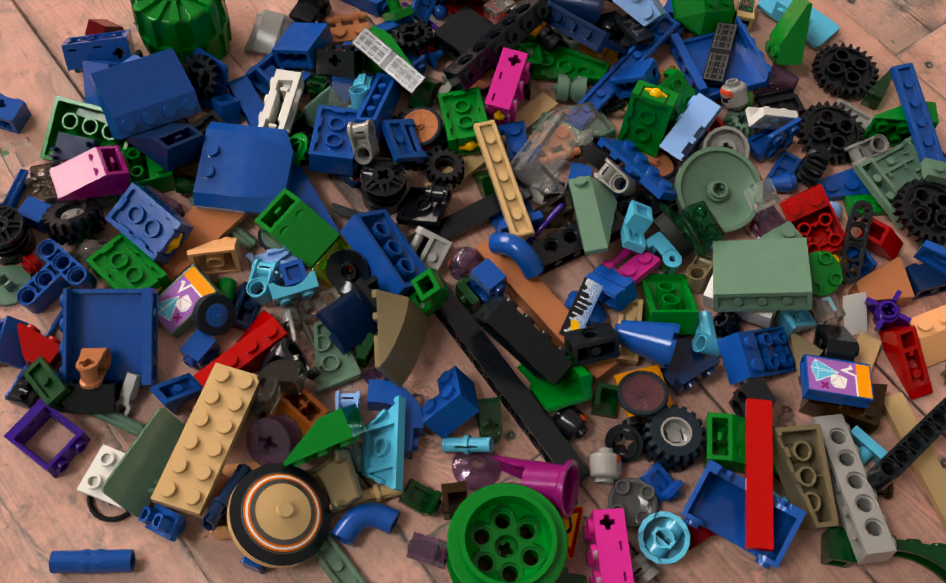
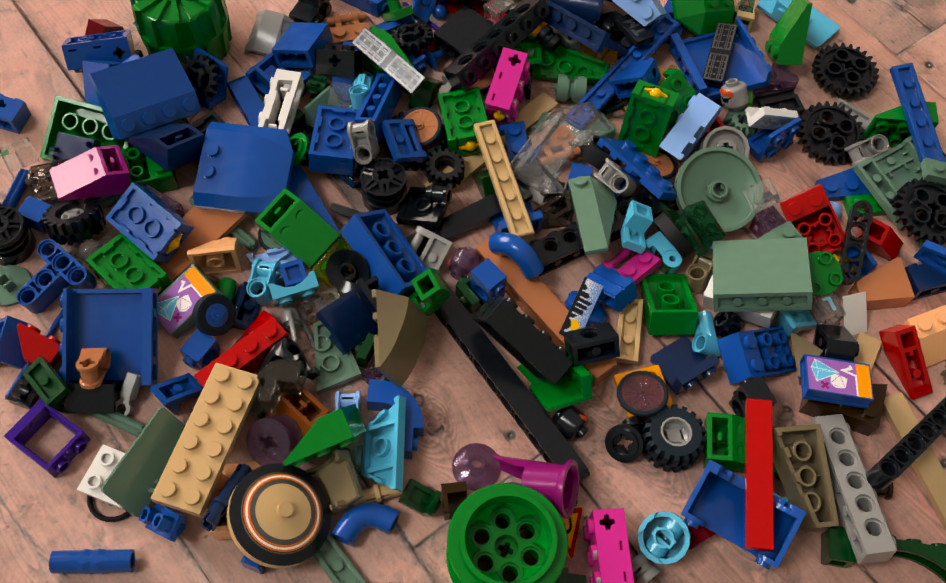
red plate [21,254,43,275] -> none
dark green cone [176,174,196,196] -> none
blue panel [210,93,241,124] -> none
clear purple brick [406,532,448,570] -> none
blue brick [421,366,480,439] -> none
medium azure pin [442,435,494,455] -> none
clear green piece [475,397,502,445] -> none
dark purple axle [526,203,564,243] -> none
light grey head [589,447,622,485] -> none
dark green panel [590,382,618,419] -> none
dark grey dish [608,478,658,528] -> none
blue cone [614,320,681,370] -> none
blue bracket [639,462,684,502] -> none
blue cone [763,171,797,192] -> none
blue tile [766,150,802,179] -> none
black gear [795,148,829,186] -> none
medium azure tile [851,425,888,466] -> none
clear green slope [861,70,892,111] -> none
dark purple brick [865,290,912,332] -> none

